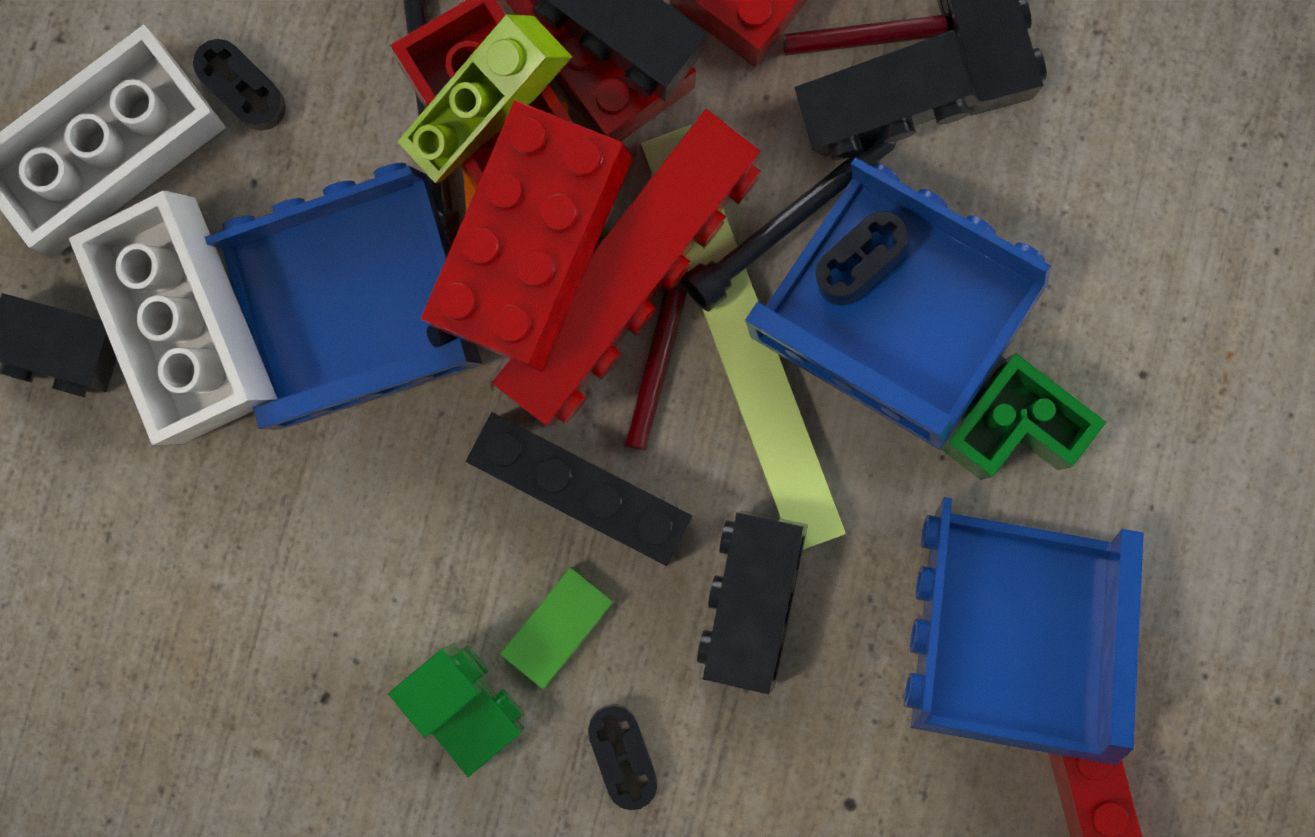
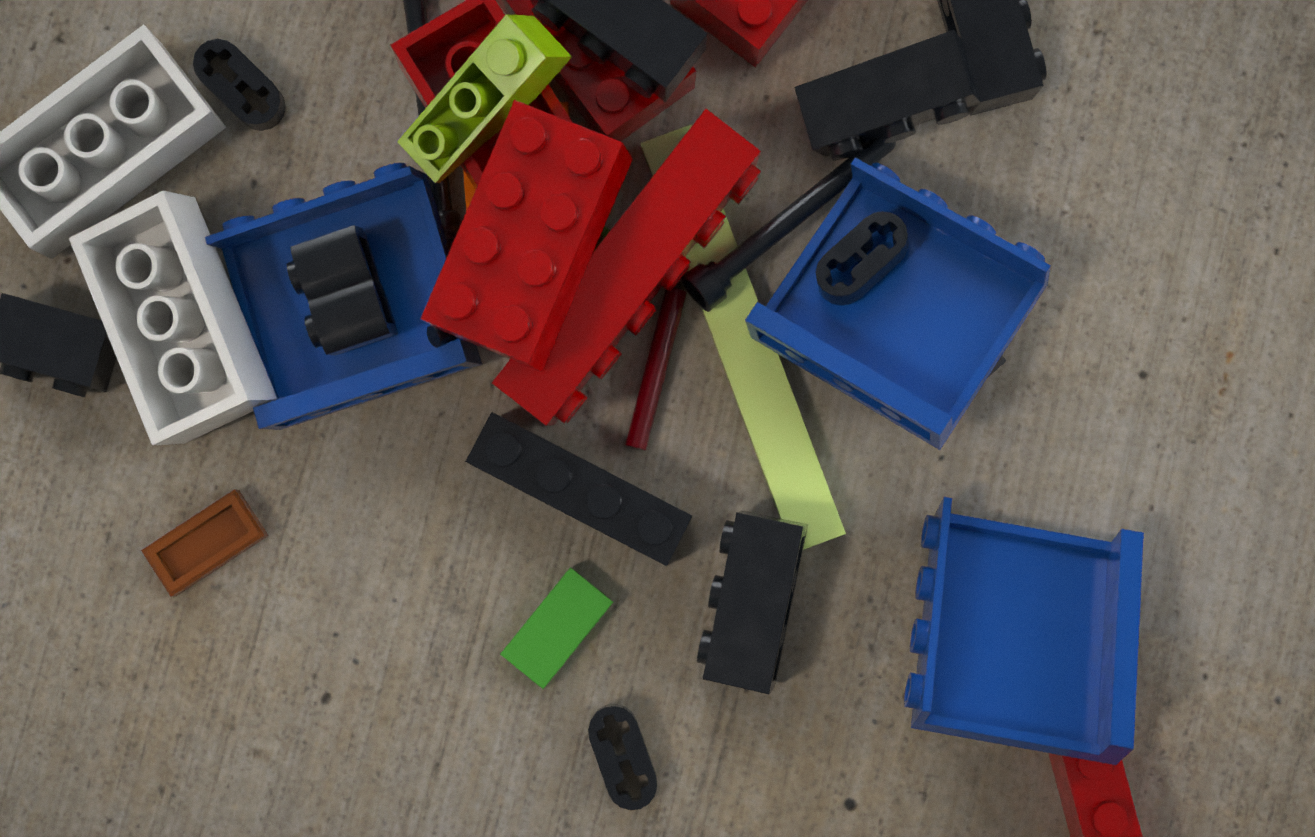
green brick [388,643,524,777] -> none
dark red bar [783,15,947,56] -> none
green brick [941,353,1107,480] -> none
none -> dark orange tile [141,489,269,597]
none -> black brick [287,225,398,355]

